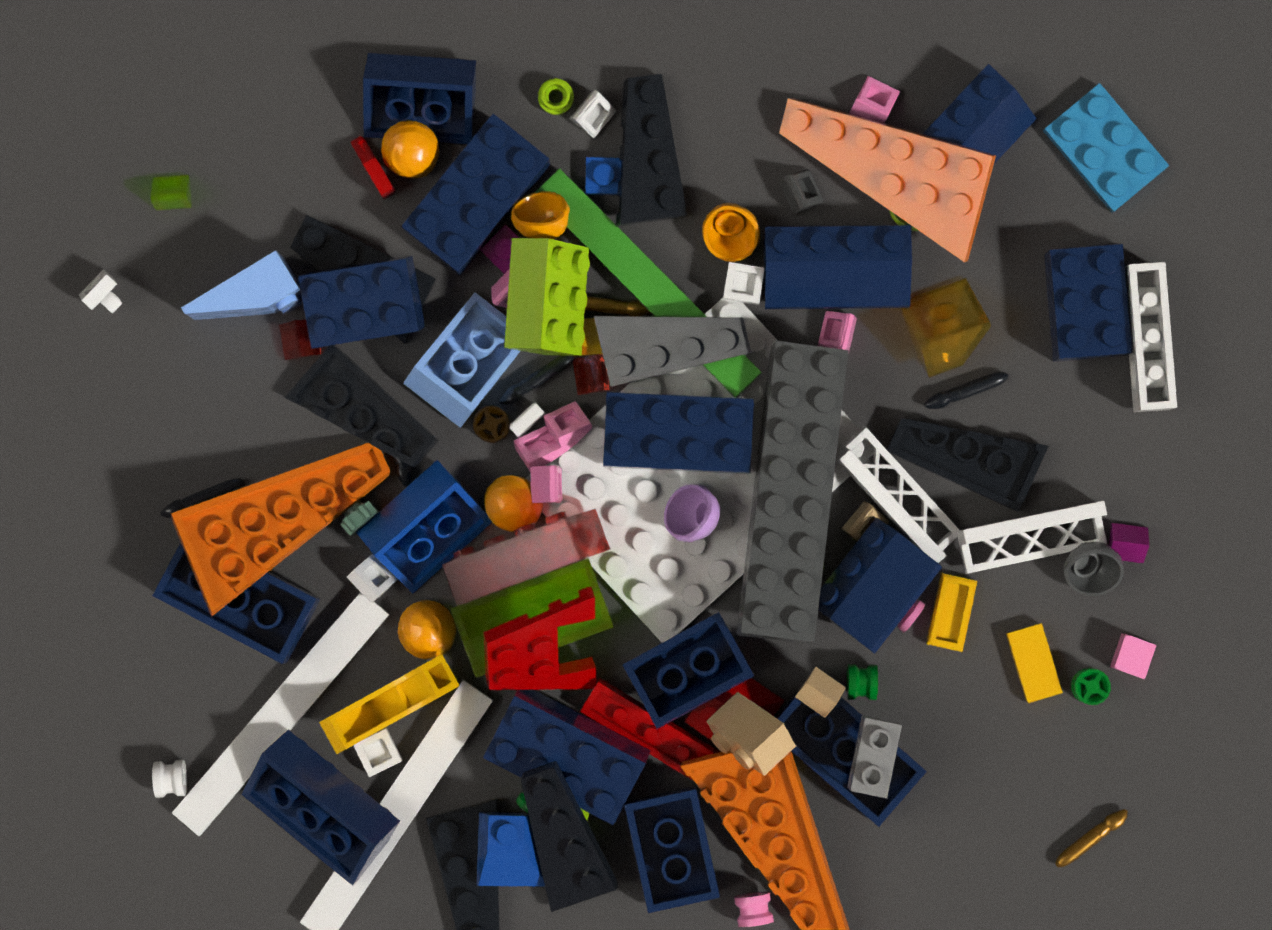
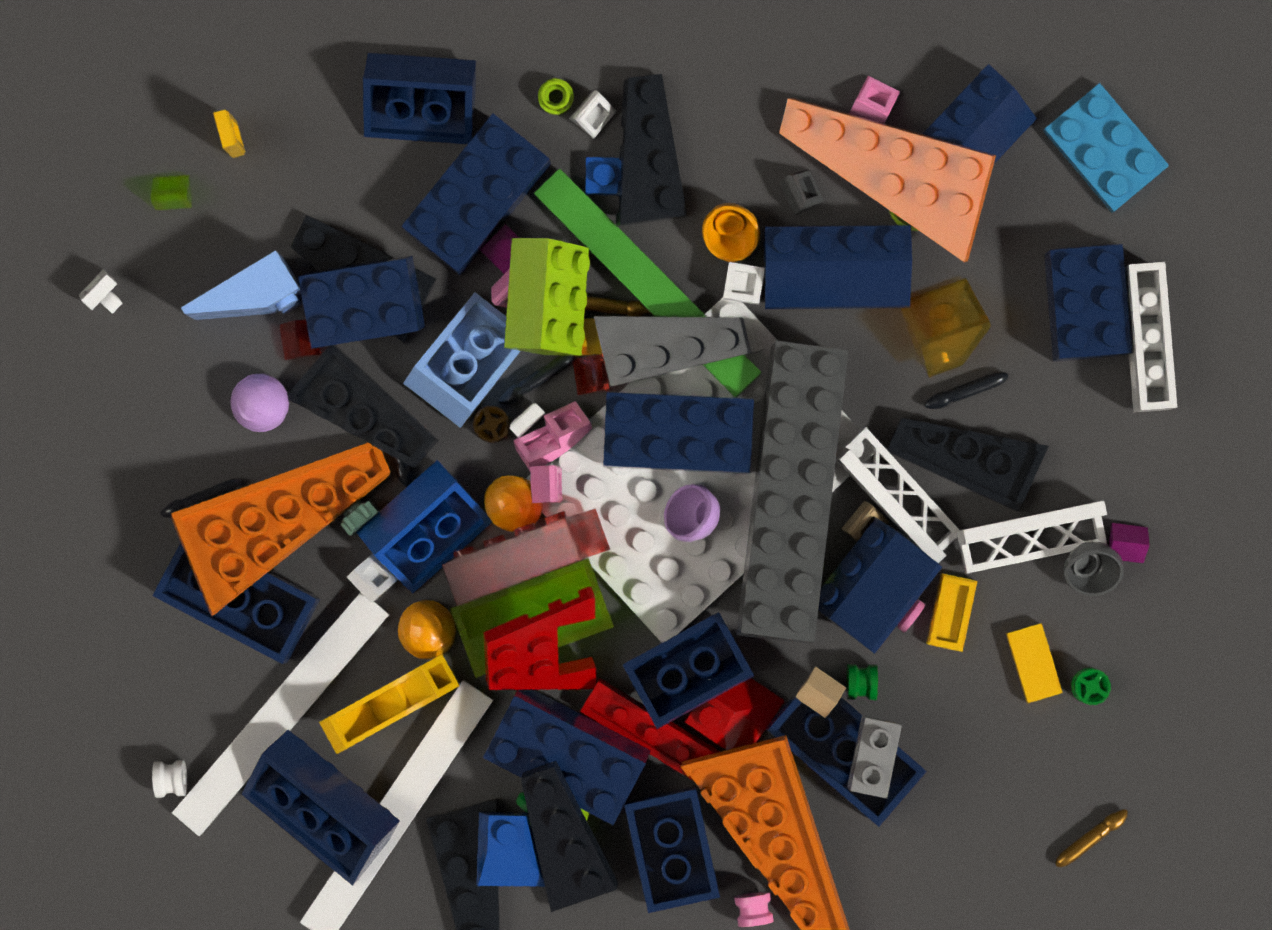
red tile [350,136,395,200] -> none
white plate [354,728,403,777] -> none
light orange piece [381,121,440,178] -> none
light orange piece [511,191,570,239] -> none
tan brick [706,692,796,776] -> none
bright pink slope [818,311,857,353] -> none
bright pink slope [1110,633,1156,679] -> none
none -> yellow tile [213,109,246,158]
none -> lavender piece [230,374,289,432]

